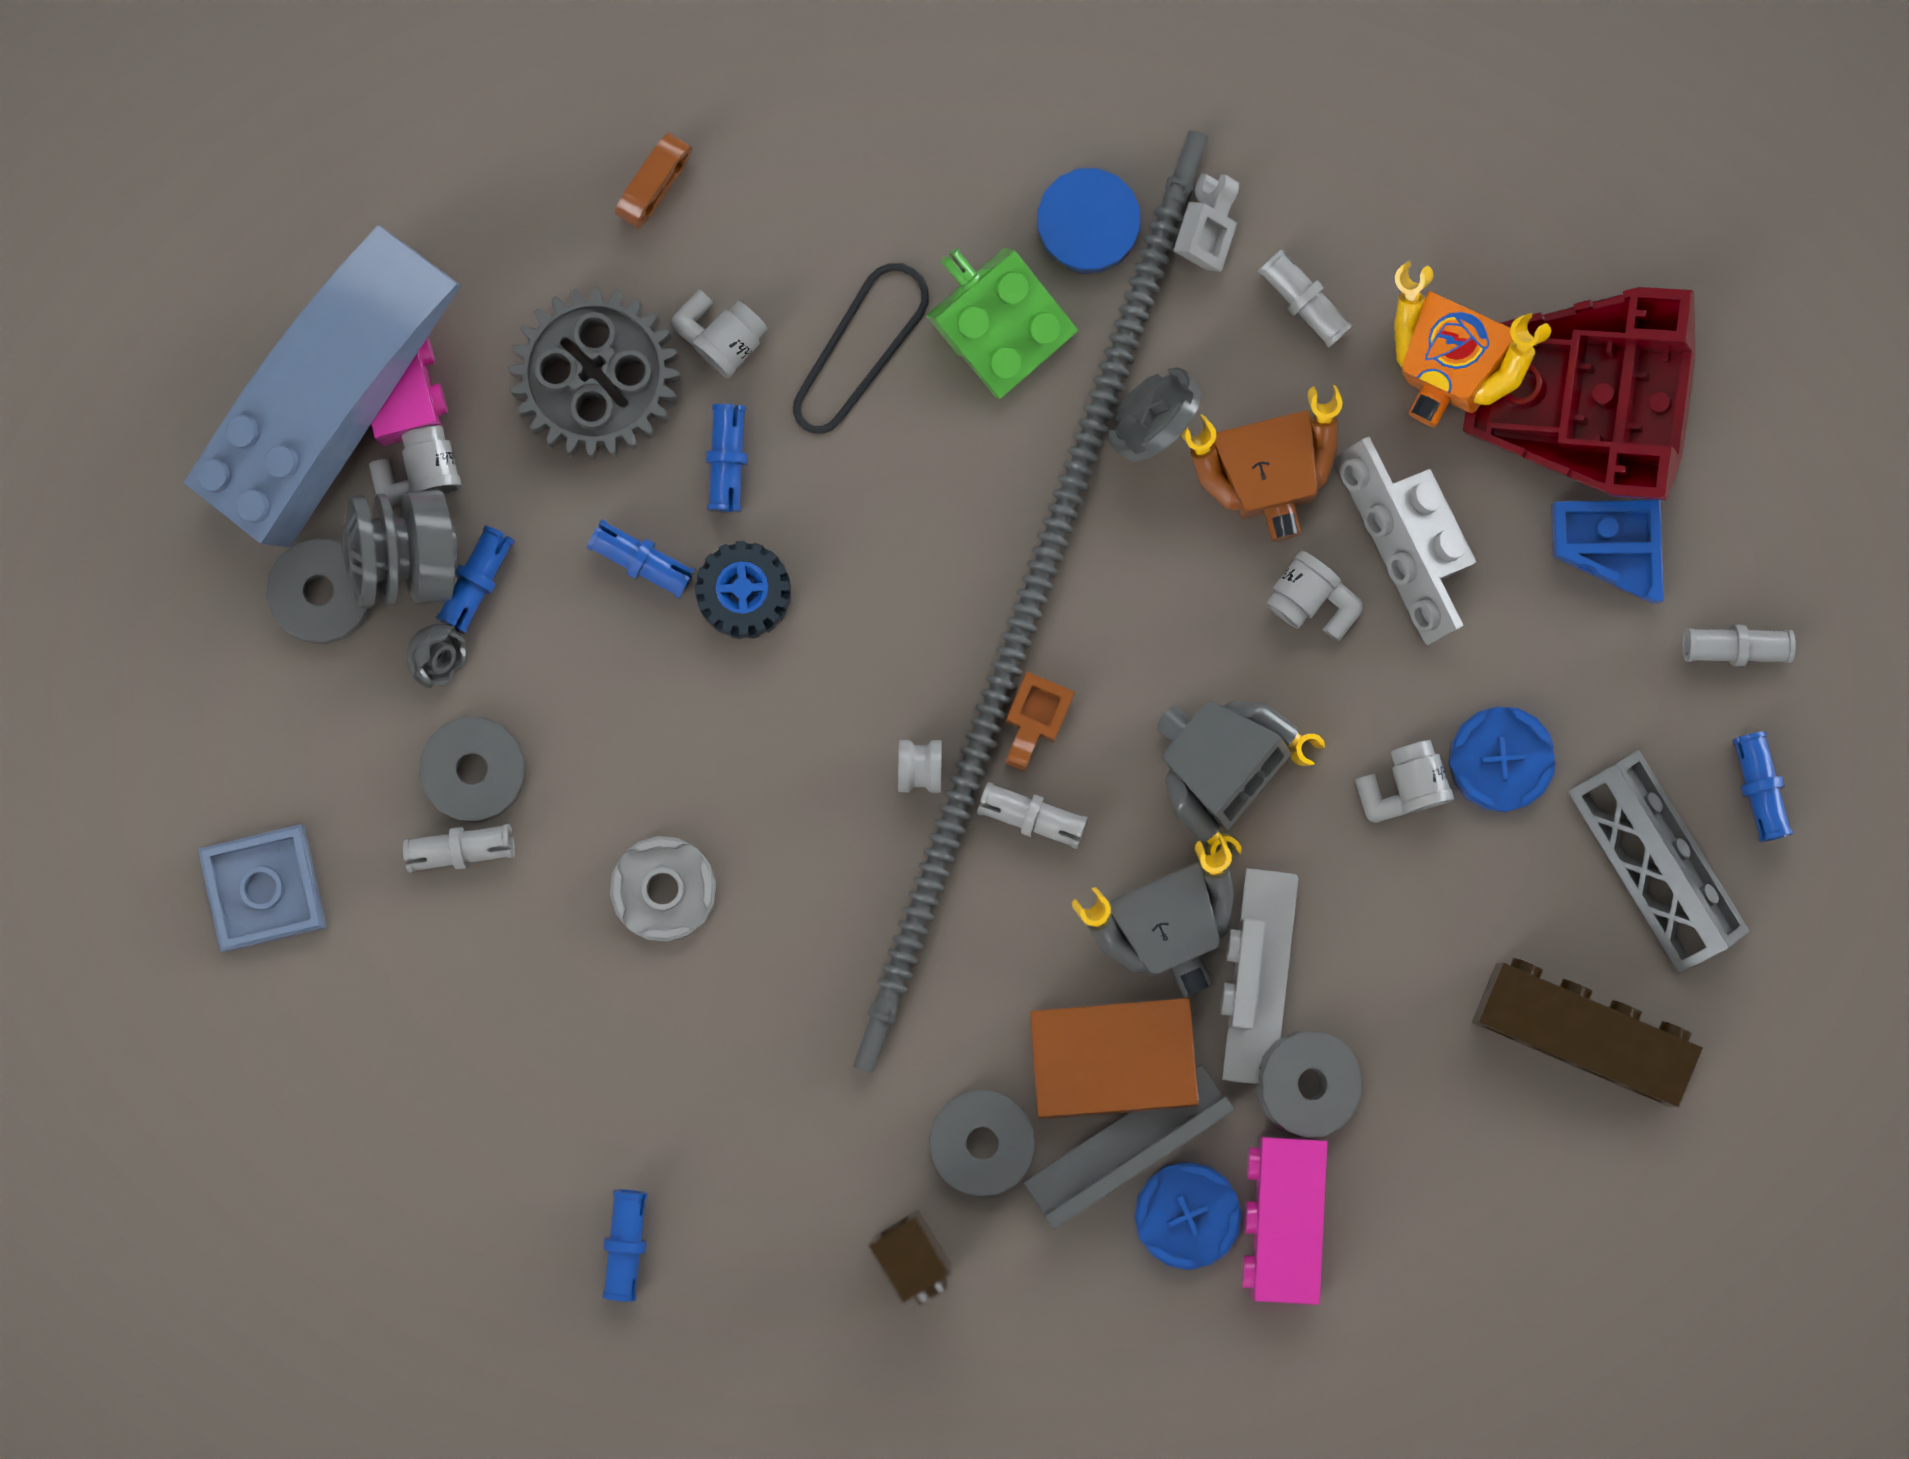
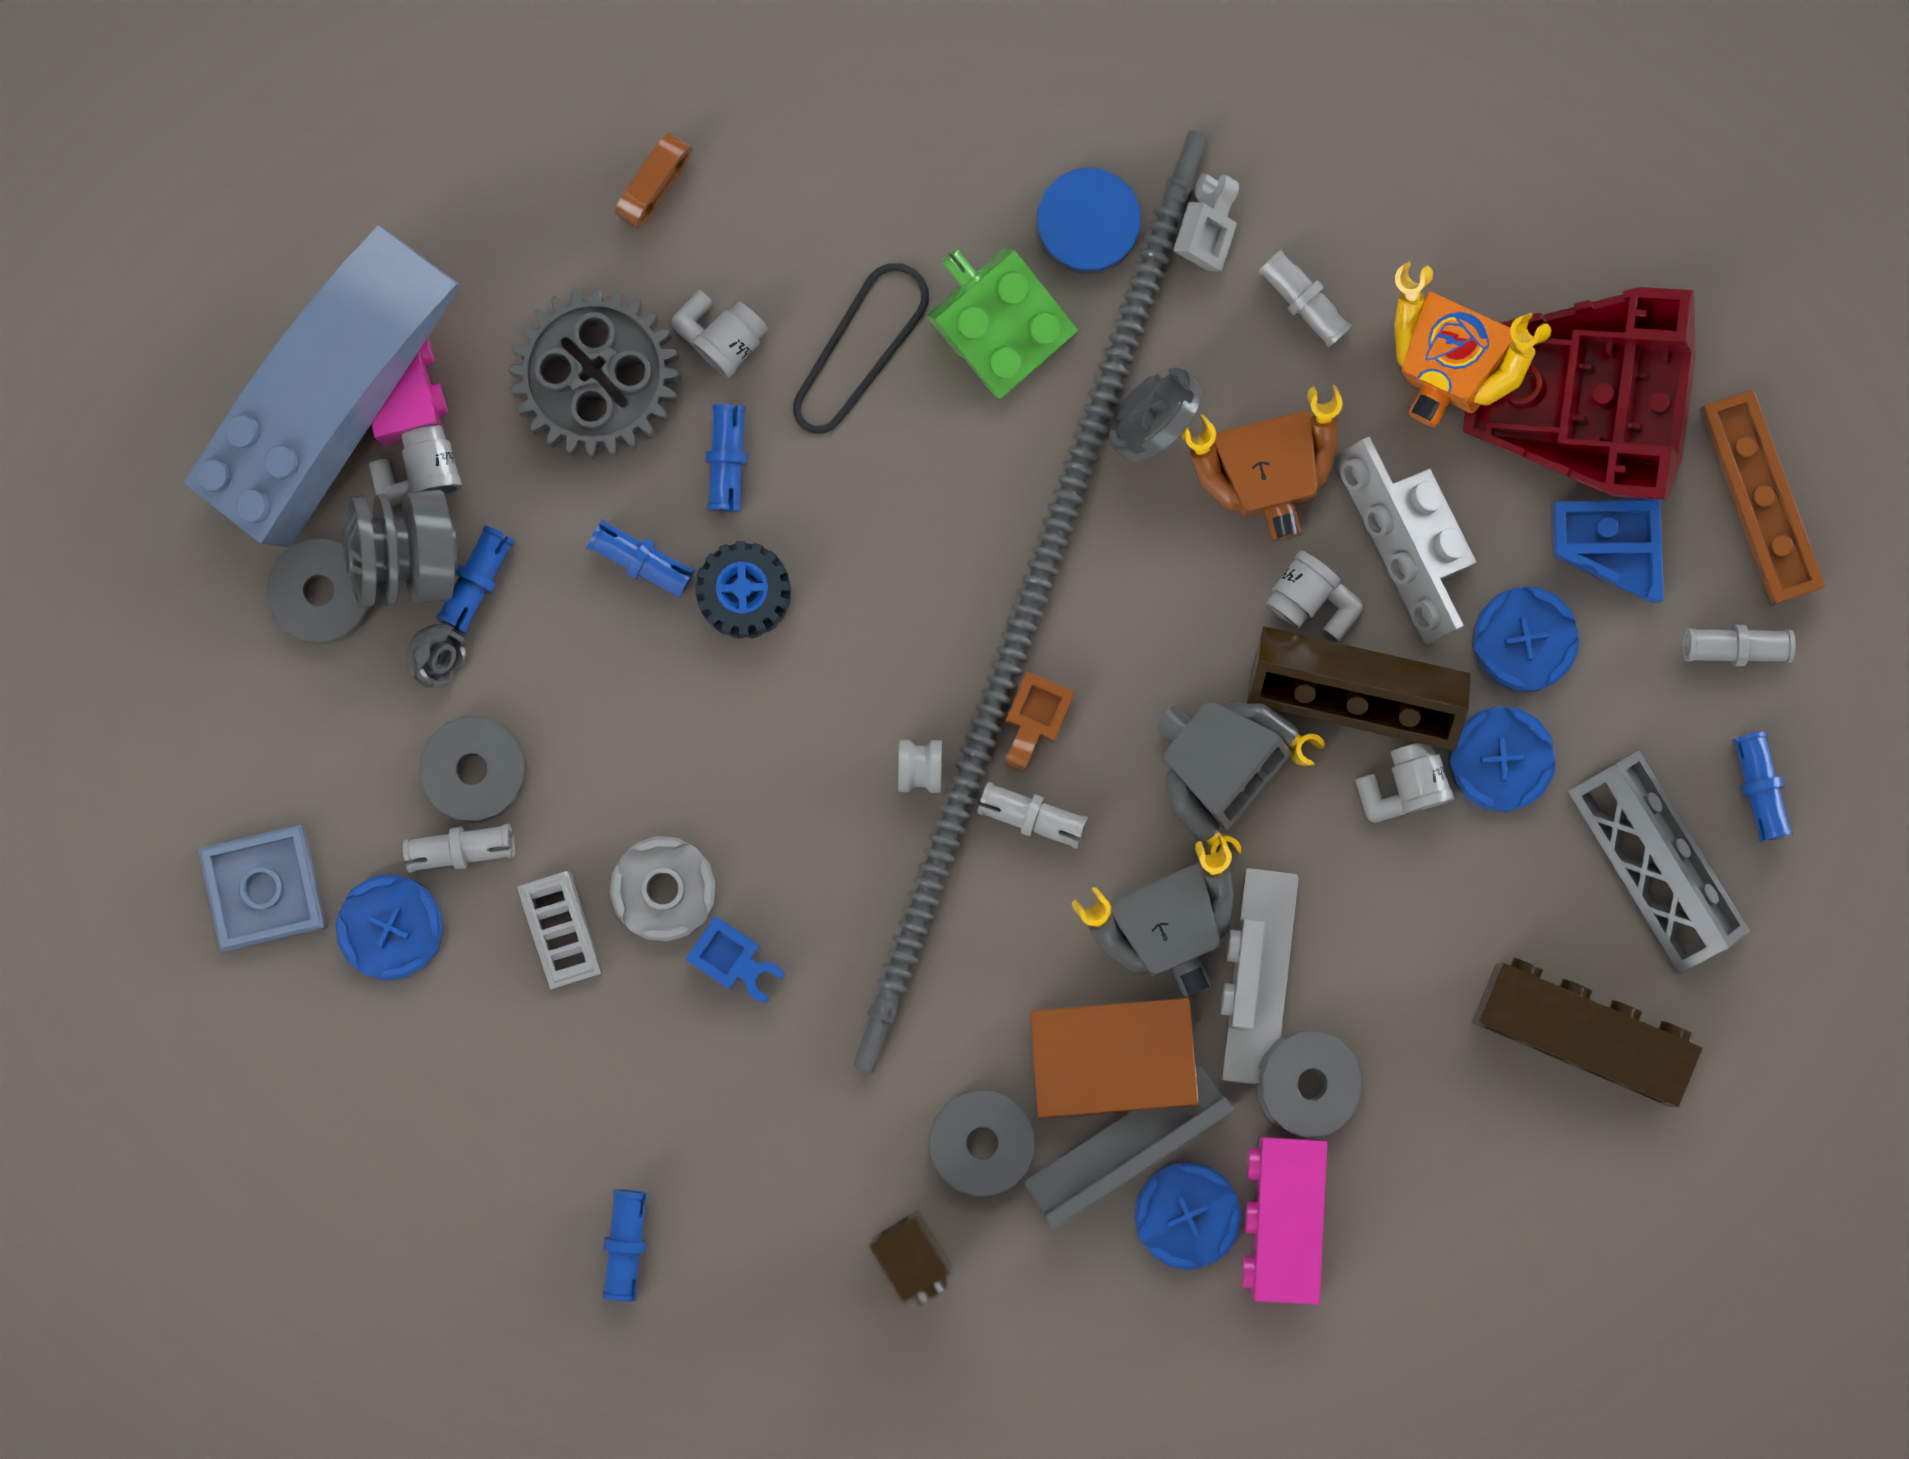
none -> blue tile [335,874,444,981]
none -> light grey slope [517,871,602,990]
none -> blue plate [685,916,785,1003]
none -> dark brown brick [1247,626,1470,751]
none -> blue tile [1473,587,1579,692]
none -> dark orange plate [1700,389,1826,606]

